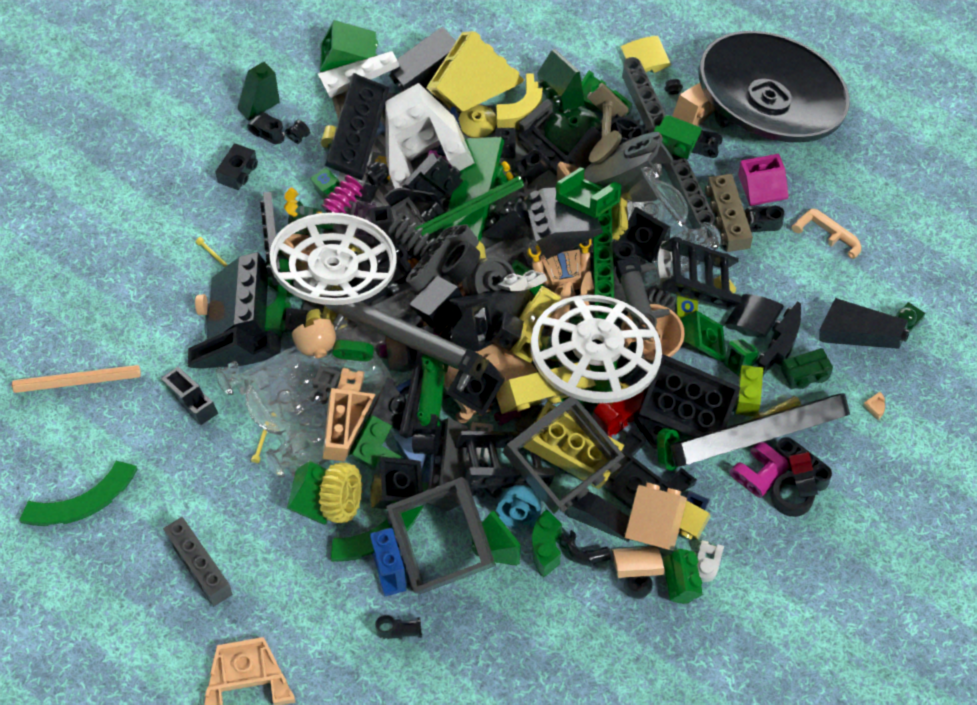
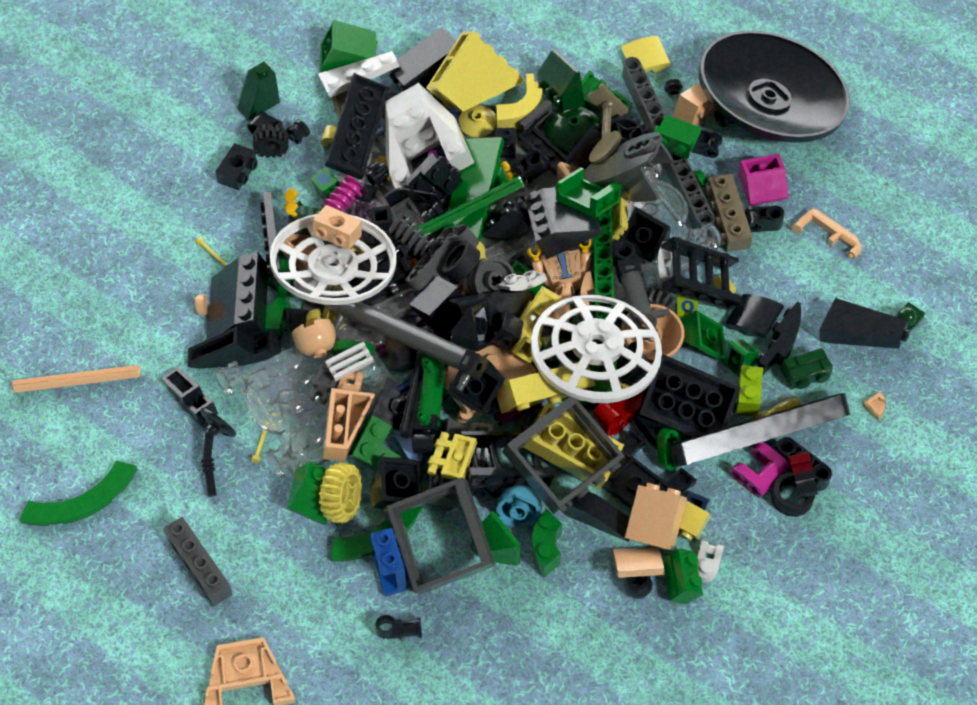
black piece [560,530,611,567] -> none
none -> black dish [200,408,237,497]
none -> black tyre [253,124,289,158]
none -> light nougat brick [313,205,362,250]
none -> white tile [325,342,374,382]
none -> light yellow plate [427,432,477,480]
none -> green plate [693,169,708,188]

